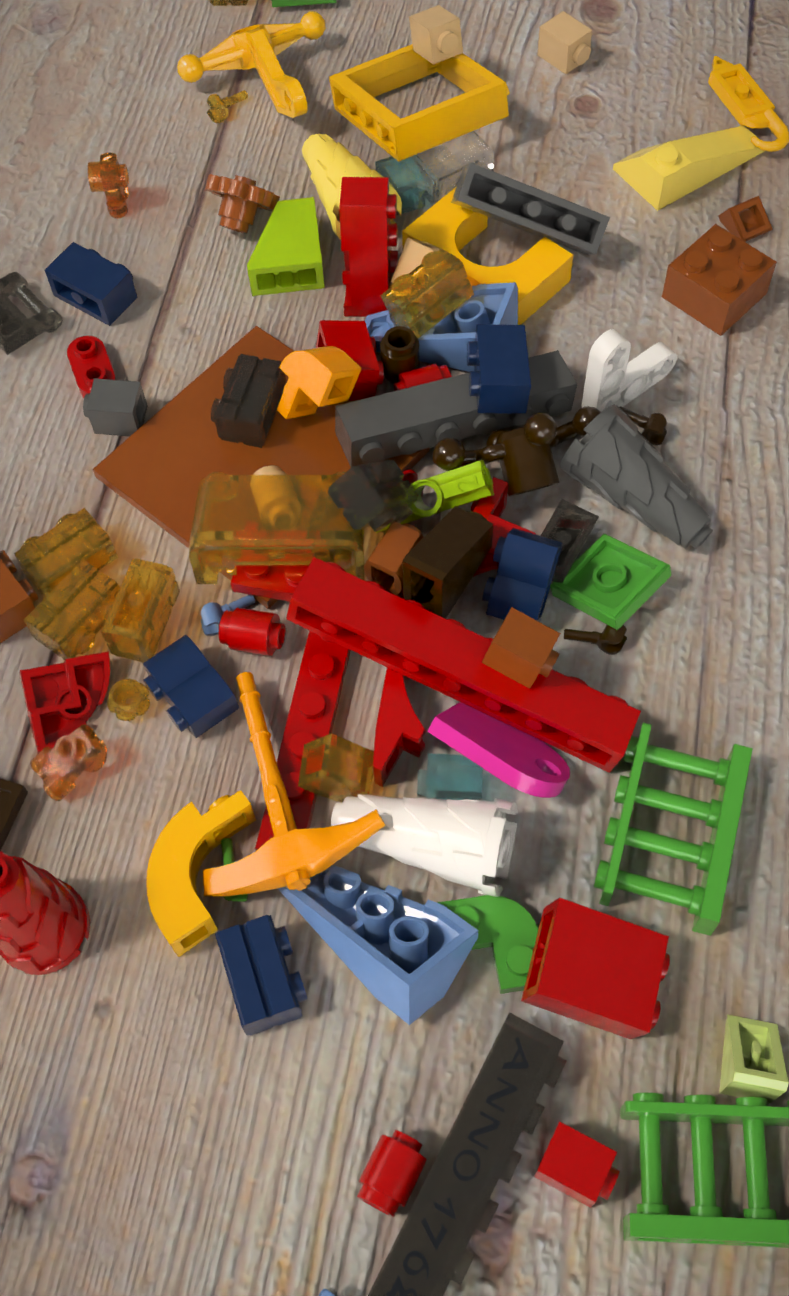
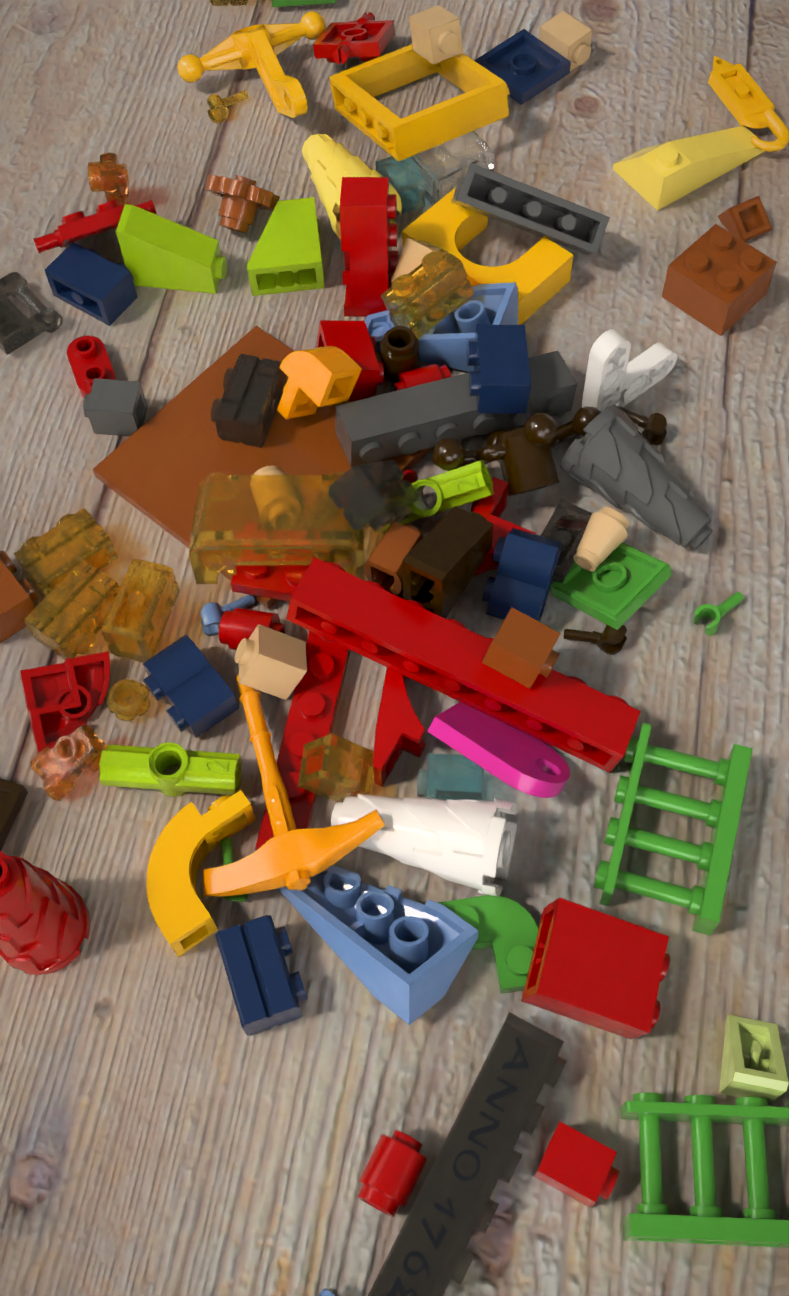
none -> red plate [33,199,157,254]
none -> lime piece [99,742,242,797]
none -> lime slope [116,204,227,294]
none -> tan brick [235,624,307,700]
none -> red plate [313,12,395,64]
none -> dark blue plate [475,29,571,105]
none -> tan cone [573,507,629,572]
none -> bright green hand [693,592,744,635]

